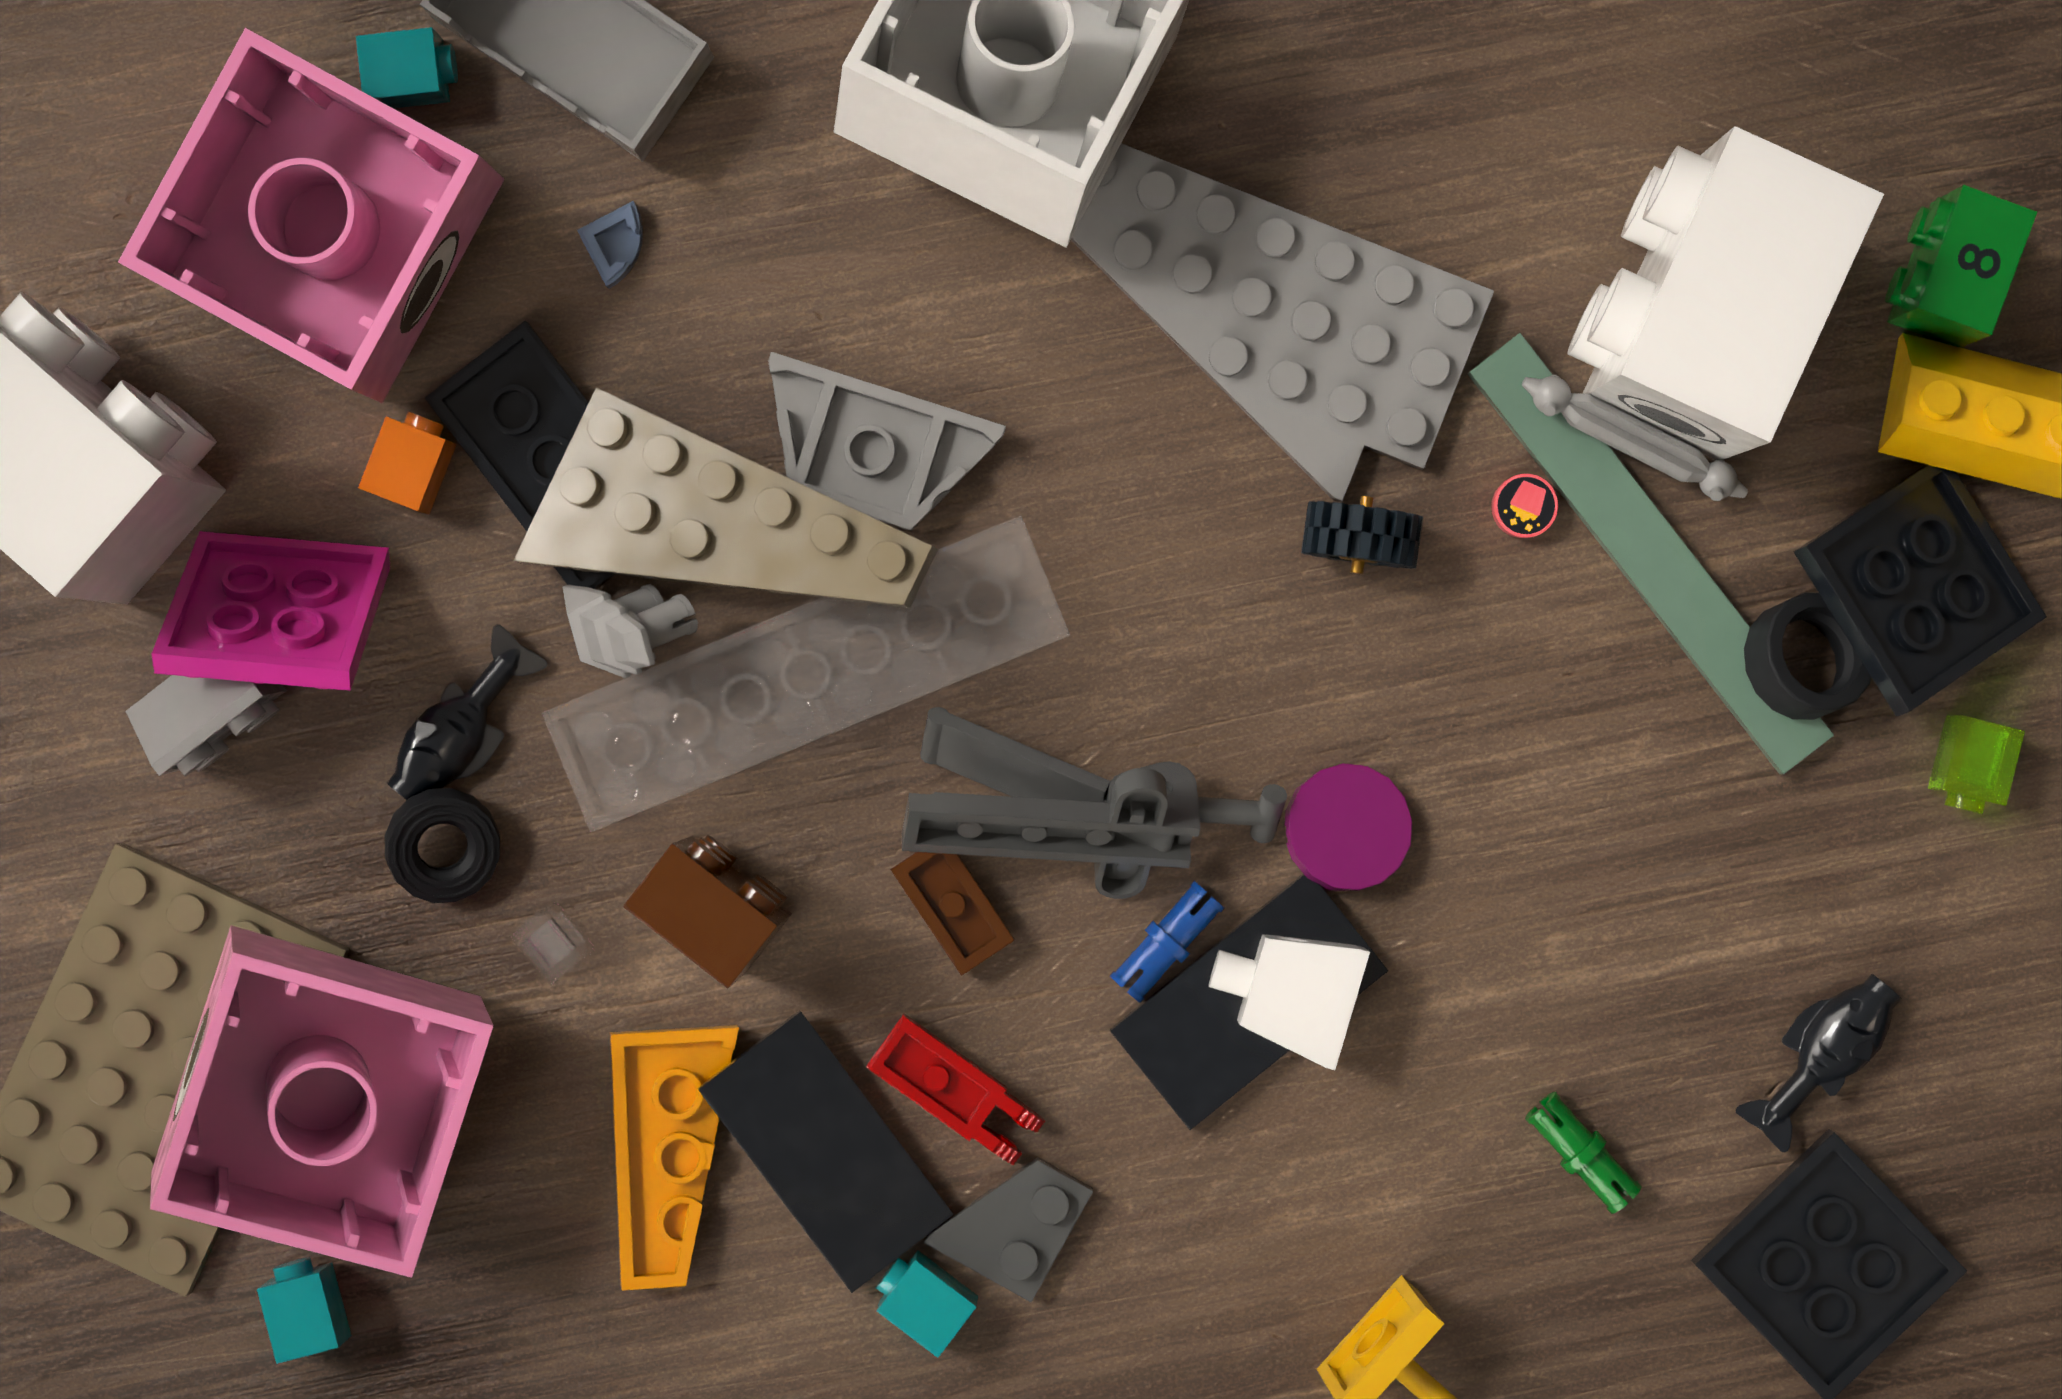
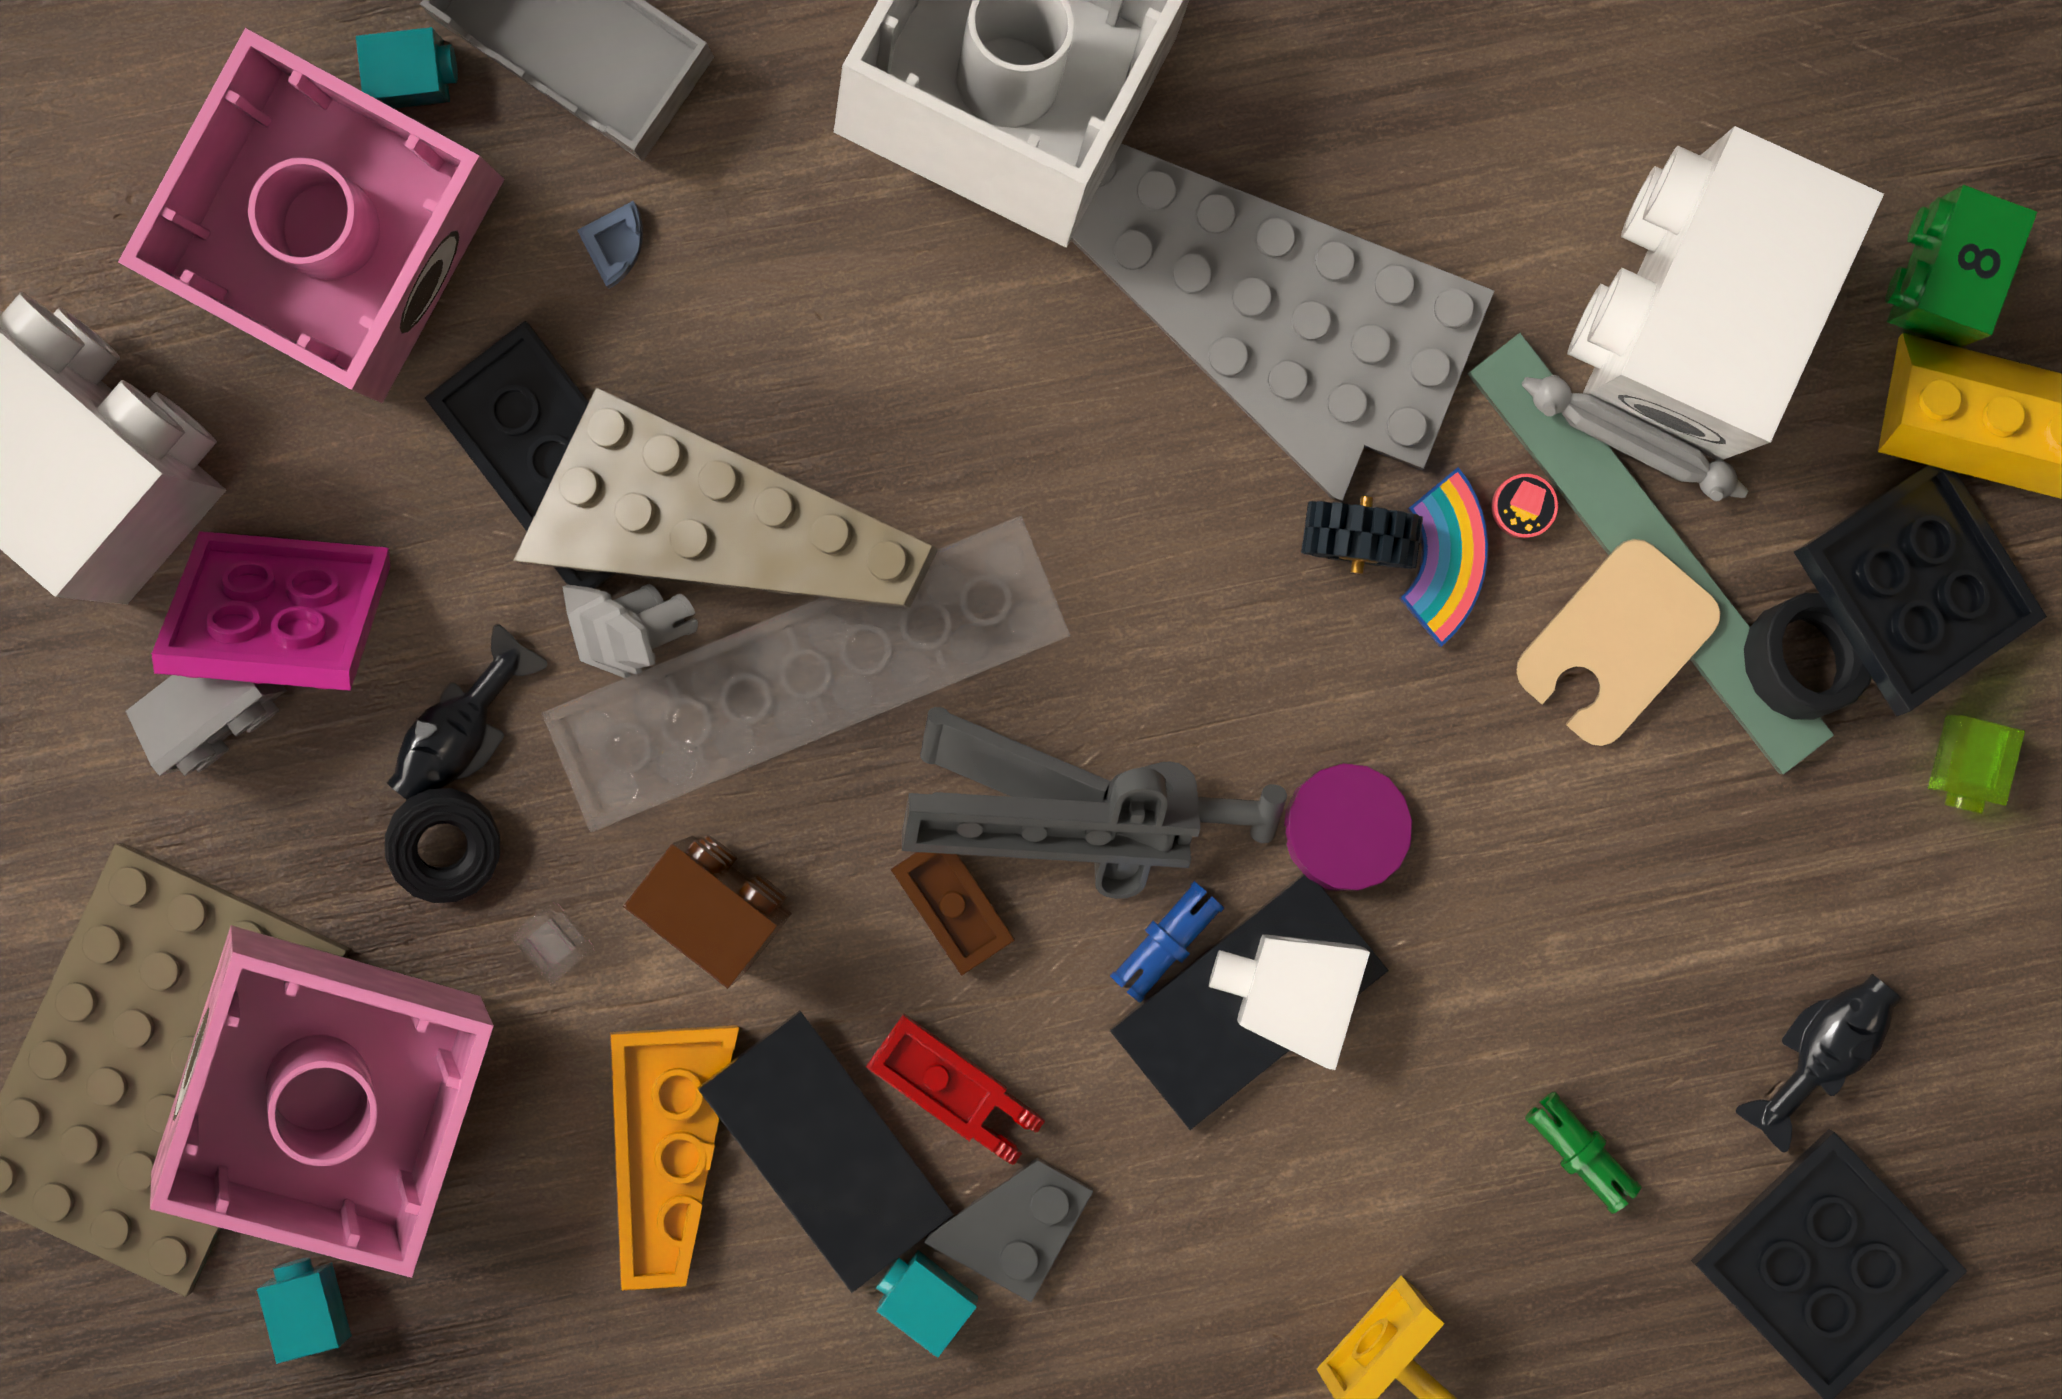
orange brick [358,411,457,515] -> none
light grey wing [768,352,1006,531] -> none
none -> tile [1399,467,1488,647]
none -> tan piece [1516,539,1720,746]

